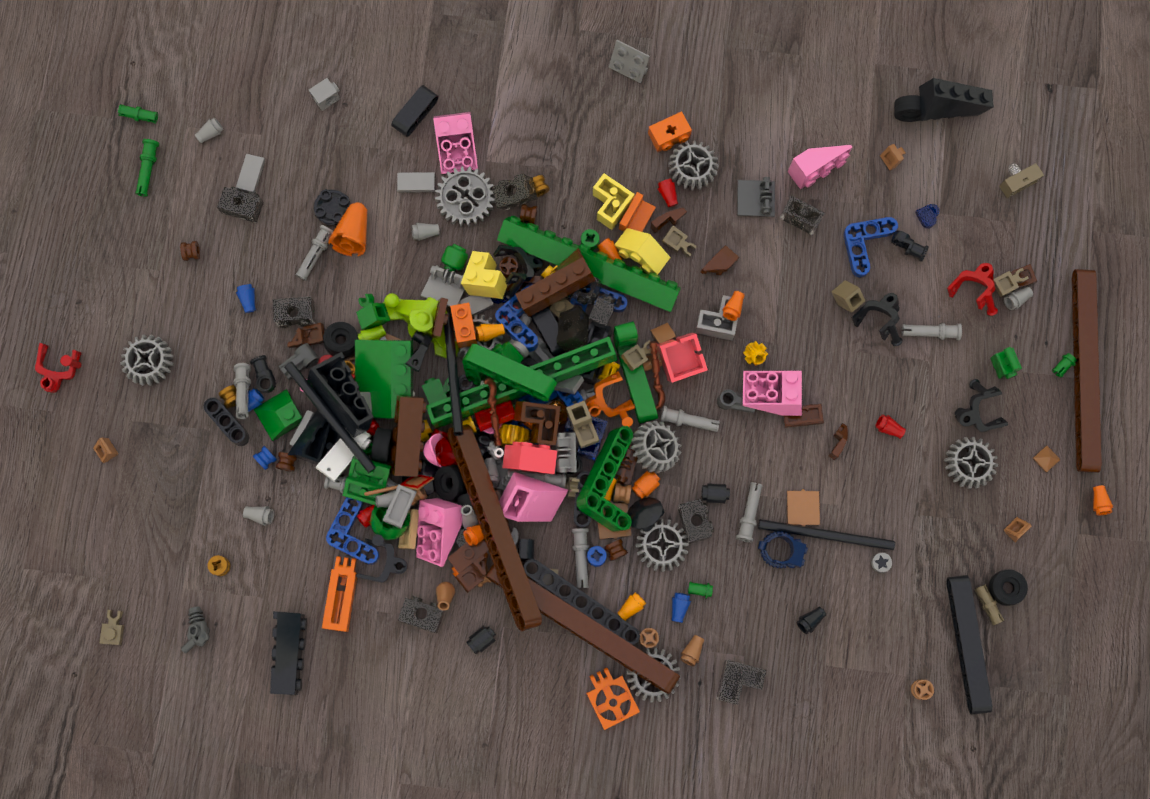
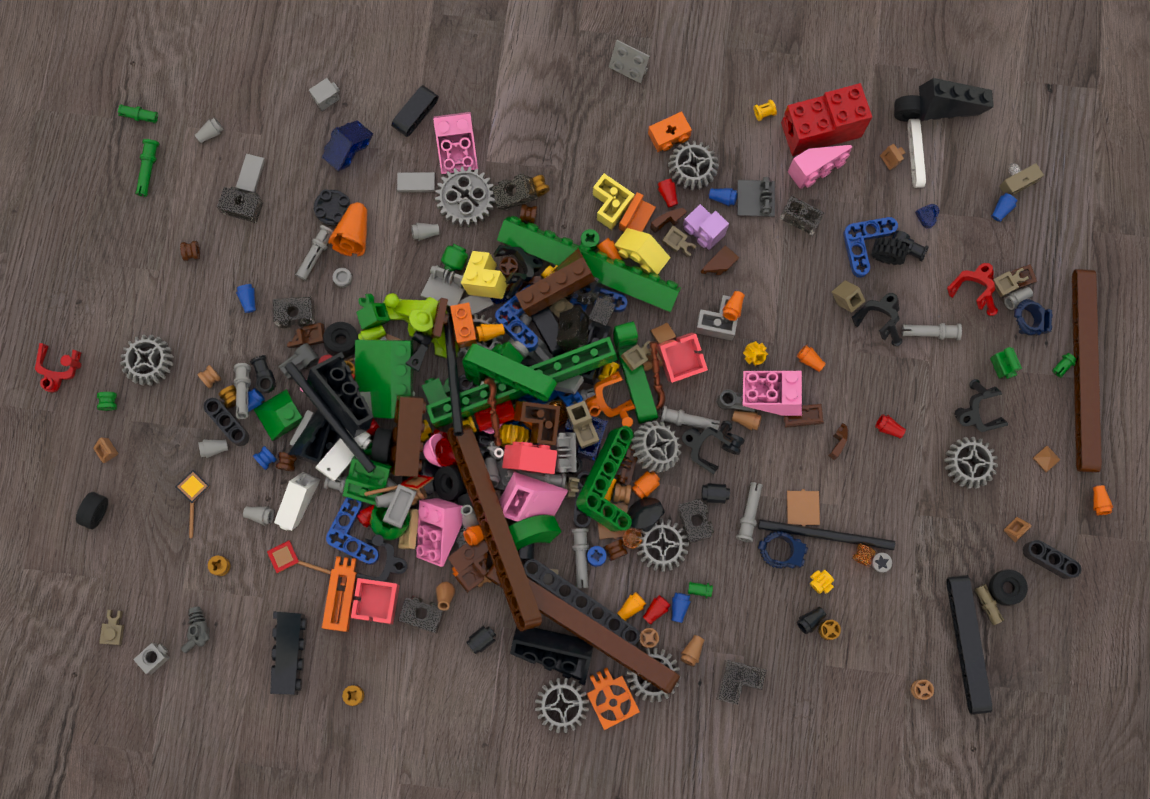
none -> black tyre [76,492,108,530]
none -> green wheel [97,392,117,411]
none -> light grey brick [133,643,170,675]
none -> piece [175,470,210,538]
none -> medium nougat wheel [197,365,222,389]
none -> light grey cone [198,439,228,458]
none -> piece [267,540,331,575]
none -> white slope [274,472,320,531]
none -> clear blue brick [322,120,373,171]
none -> light grey tile [332,268,352,288]
none -> pearl gold wheel [342,685,365,706]
none -> coral piece [351,578,400,625]
none -> green arch [509,515,562,551]
none -> black wedge [510,626,593,686]
none -> light grey gear [535,678,589,733]
none -> clear orange wheel [622,528,642,549]
none -> red cone [643,595,671,624]
none -> black piece [682,421,734,475]
none -> lavender brick [683,204,729,250]
none -> blue cone [709,188,737,206]
none -> black wheel [722,433,745,455]
none -> medium nougat cone [732,410,762,431]
none -> yellow bush [753,100,777,121]
none -> red piece [781,83,872,156]
none -> orange cone [797,345,826,372]
none -> yellow gear [810,570,834,594]
none -> pearl gold wheel [818,620,841,640]
none -> clear orange wheel [852,544,876,567]
none -> black tyre [871,238,908,265]
none -> white beam [907,119,926,188]
none -> blue cone [991,193,1017,222]
none -> dark blue piece [1014,299,1053,335]
none -> black beam [1022,540,1082,579]

